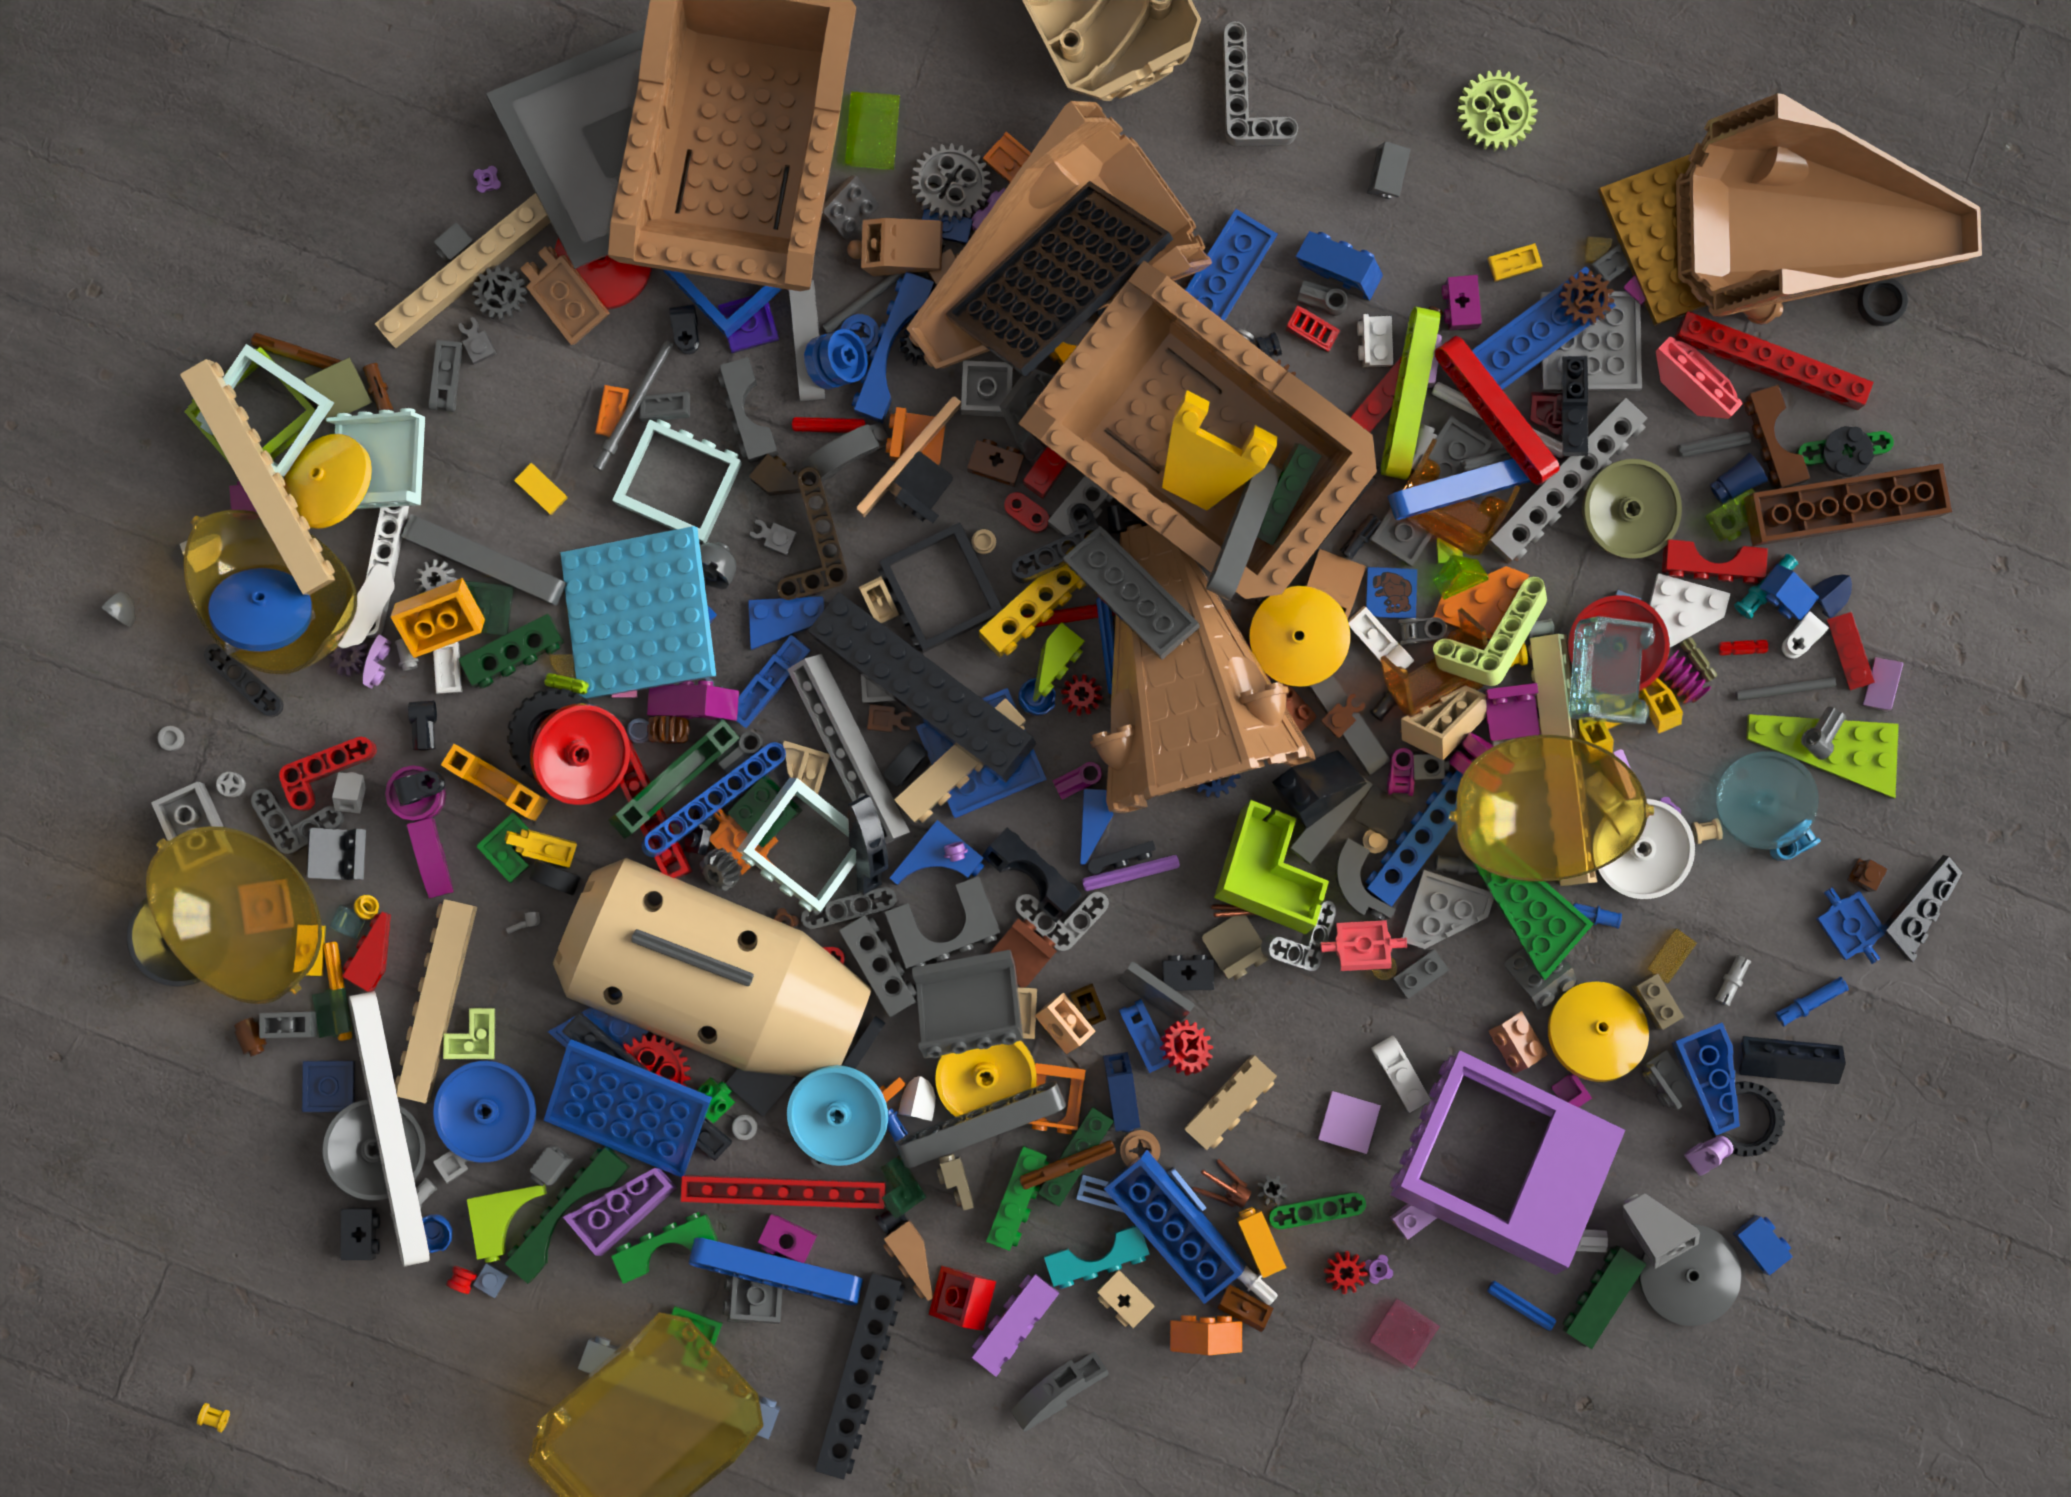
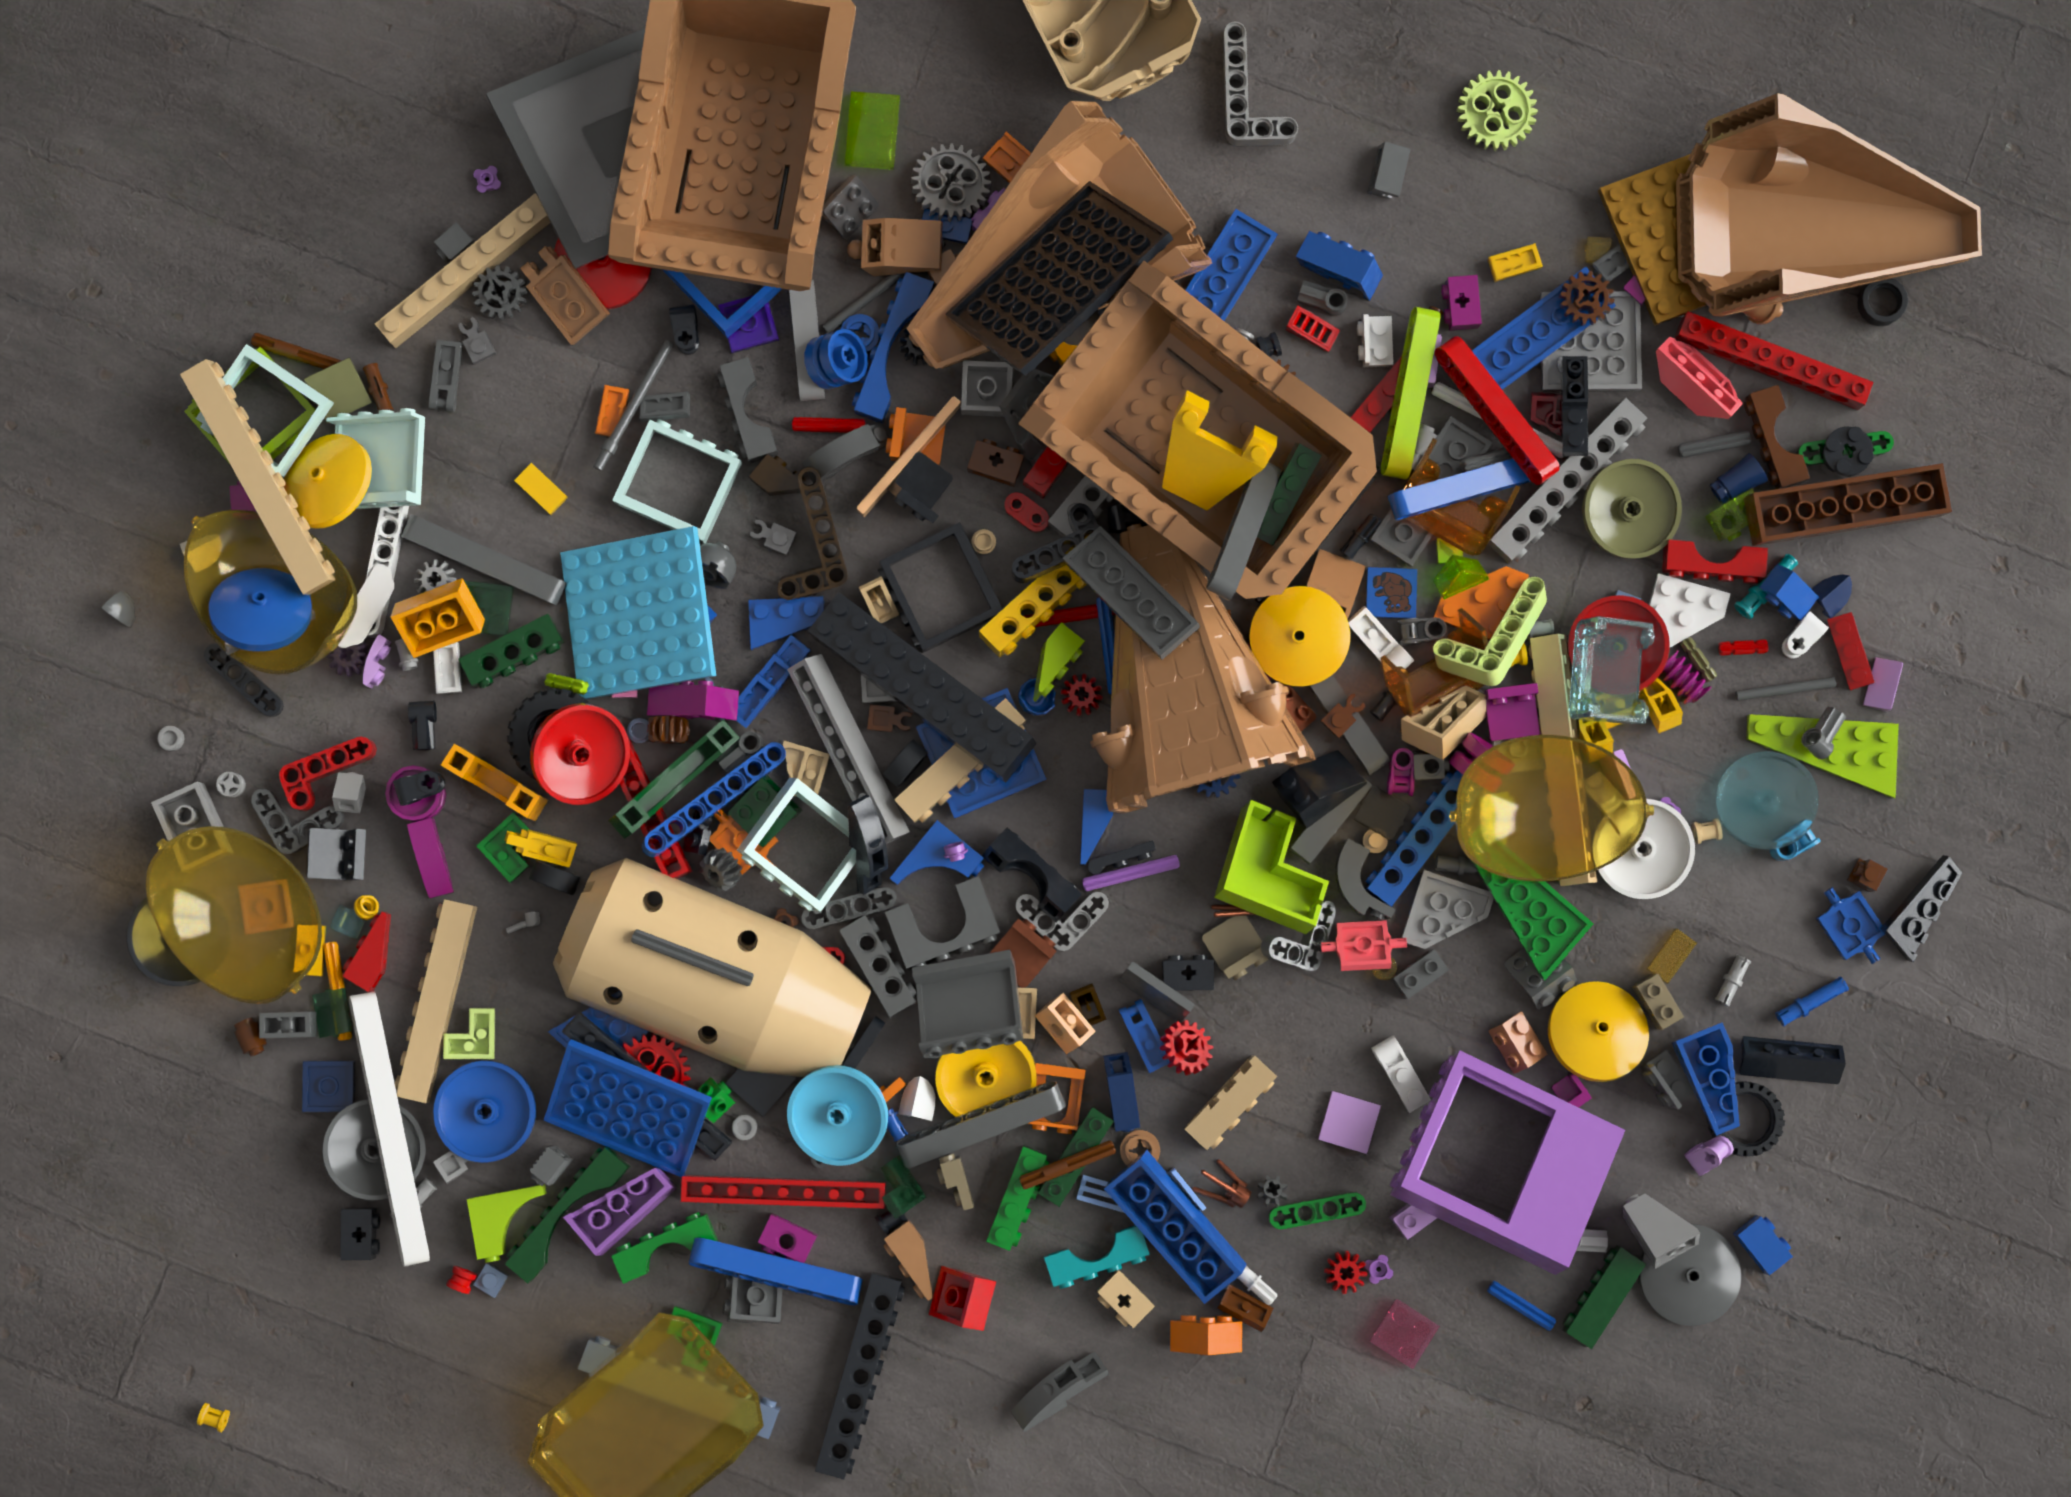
blue hair [422,1214,452,1253] -> none
clear yellow tile [550,654,576,679] -> none
medium lavender wedge [972,1273,1059,1377] -> none
magenta piece [1052,762,1103,800] -> none
light orange brick [1235,1207,1286,1278] -> none
blue axle [1573,903,1622,929] -> none

